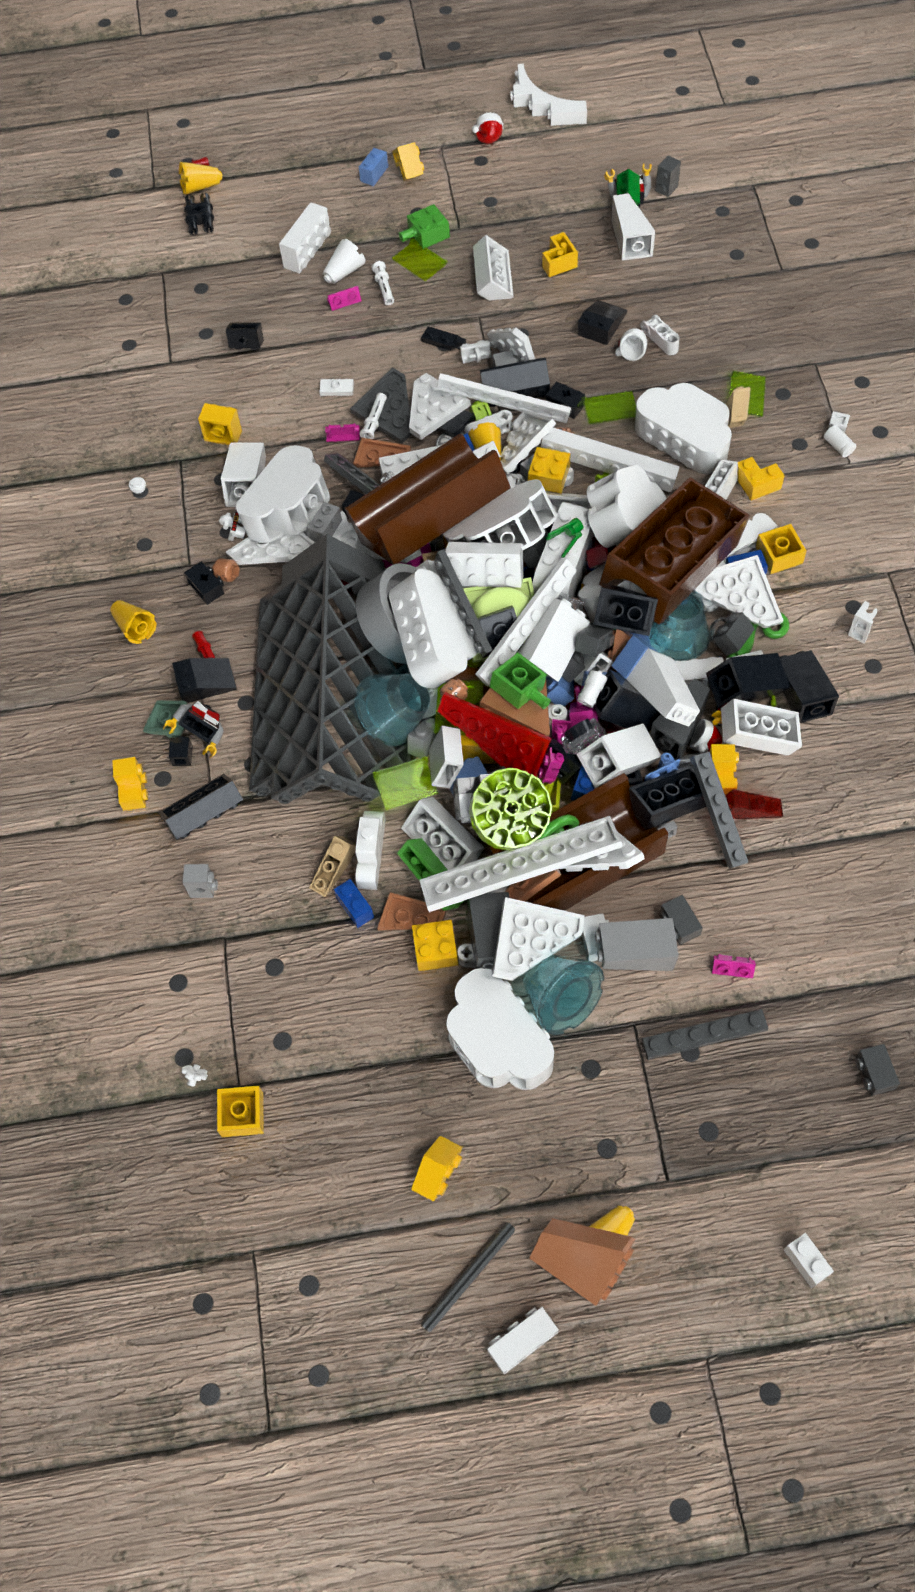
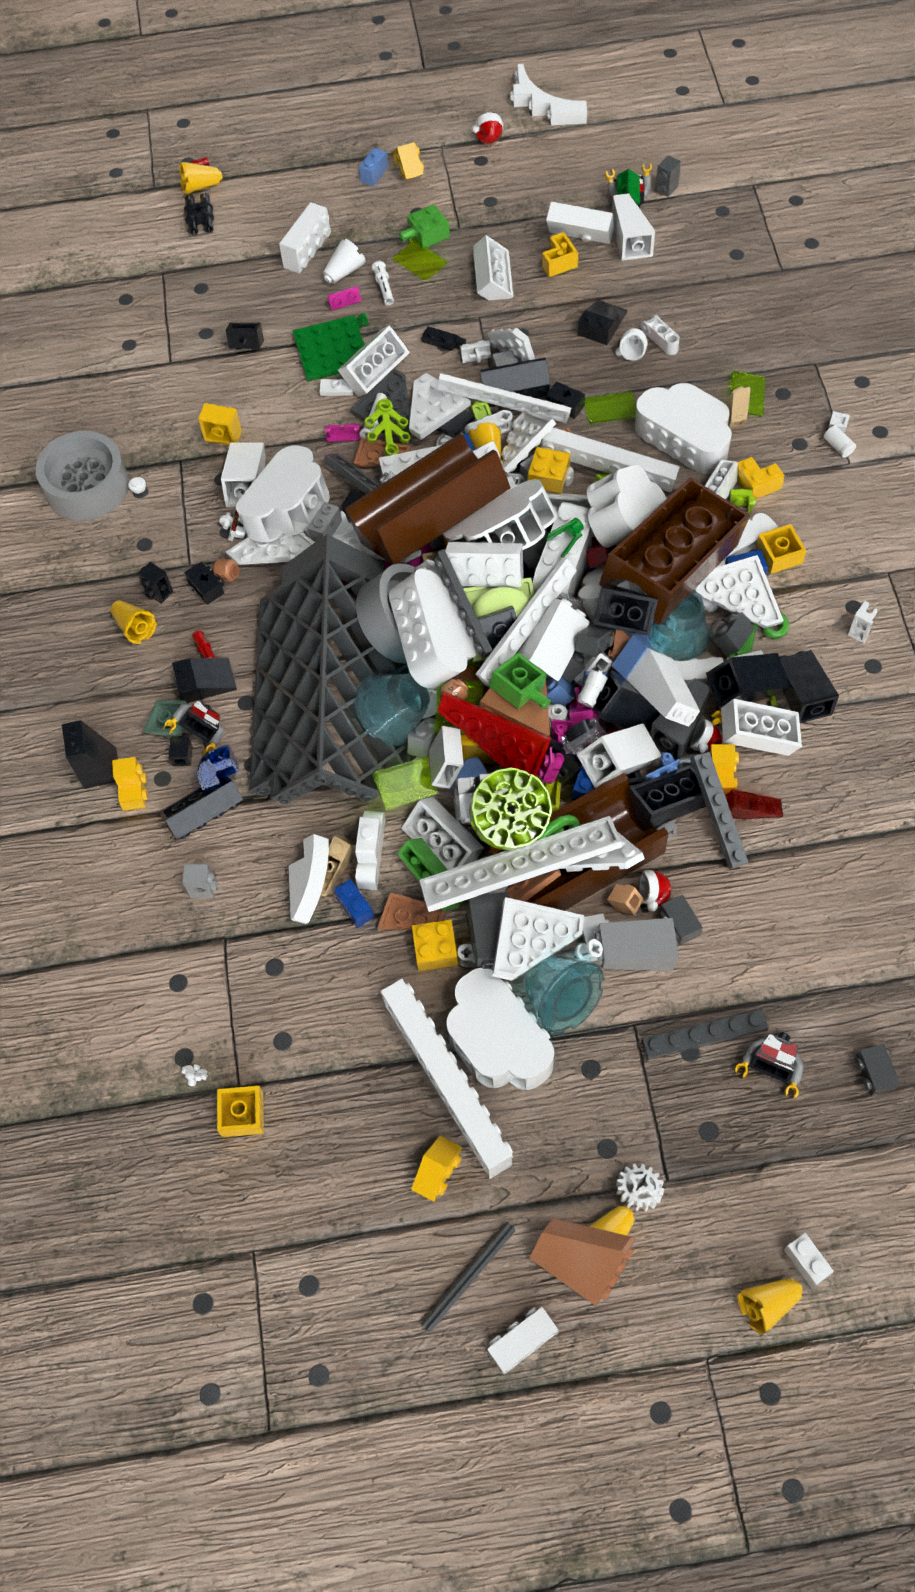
dark pink hinge [712,954,756,978] -> none
none -> light grey wheel [36,431,129,520]
none -> black slope [62,720,118,789]
none -> black brick [138,562,173,604]
none -> clear blue brick [197,744,239,792]
none -> white slope [289,834,329,924]
none -> green plate [293,313,369,382]
none -> white brick [338,325,410,397]
none -> lime plant [364,398,410,456]
none -> white brick [381,979,513,1179]
none -> white brick [546,202,615,244]
none -> white pin [551,939,603,969]
none -> light nougat brick [607,884,644,915]
none -> white gear [616,1164,664,1212]
none -> white piece [639,870,672,912]
none -> lime bracket [729,489,756,513]
none -> torso [735,1032,804,1098]
none -> yellow cone [737,1278,803,1334]

